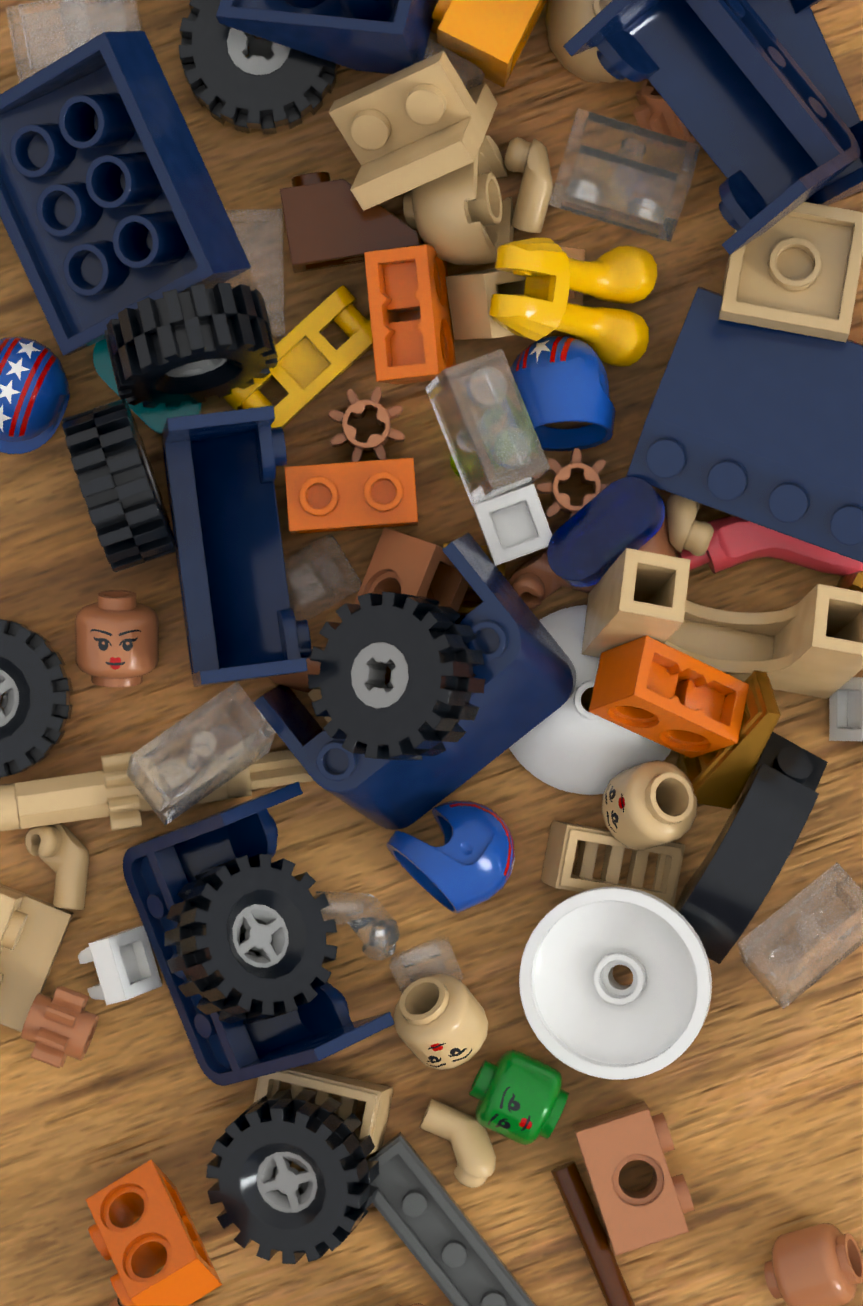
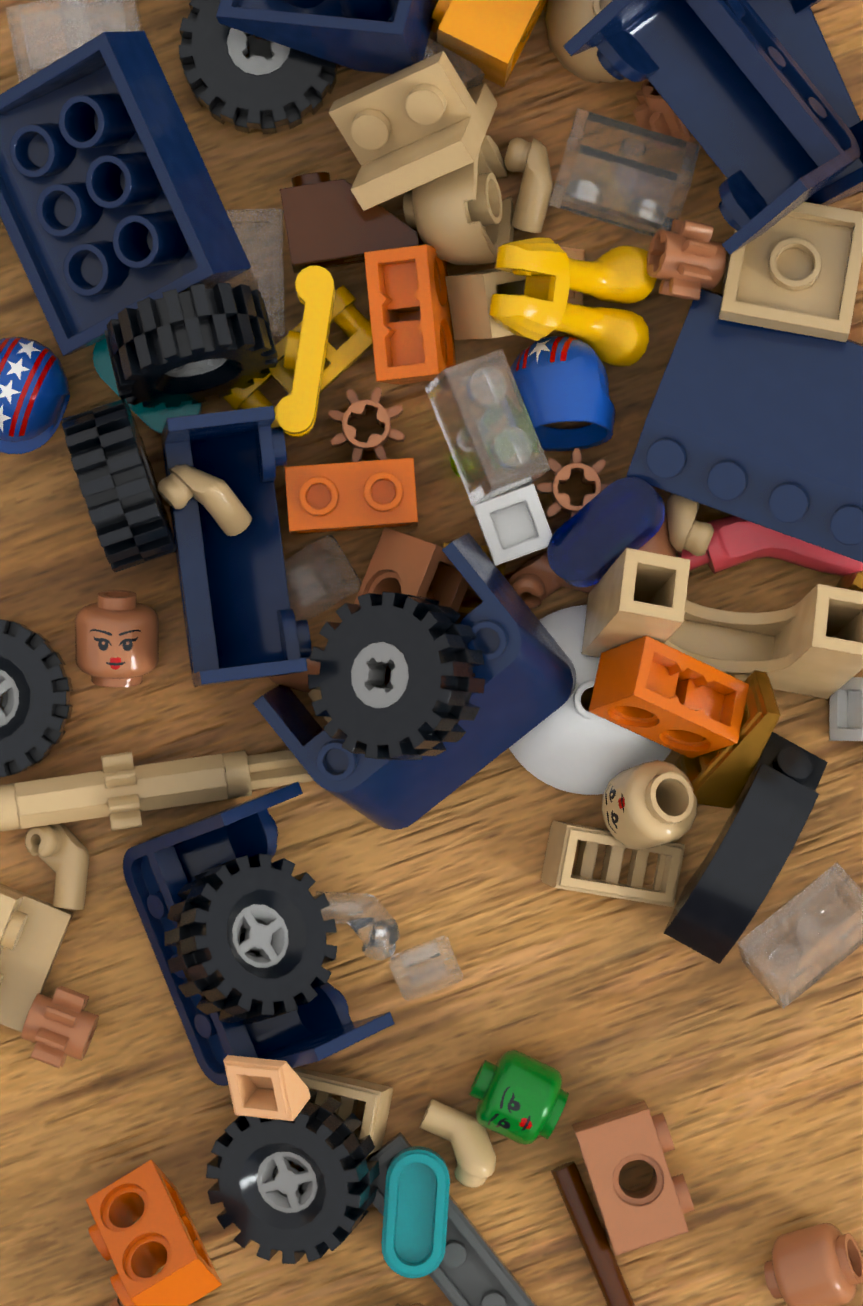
white tile [78,925,162,1005] -> none
clear brick [127,681,276,825] -> none
blue helmet [386,800,515,913] -> none
tan head [393,974,489,1070] -> none
white dish [519,886,712,1080] -> none
none -> tan arm [157,464,252,536]
none -> light nougat slope [223,1055,310,1121]
none -> yellow plate [275,265,335,438]
none -> teal tile [382,1146,450,1278]
none -> nougat gear [647,219,726,300]

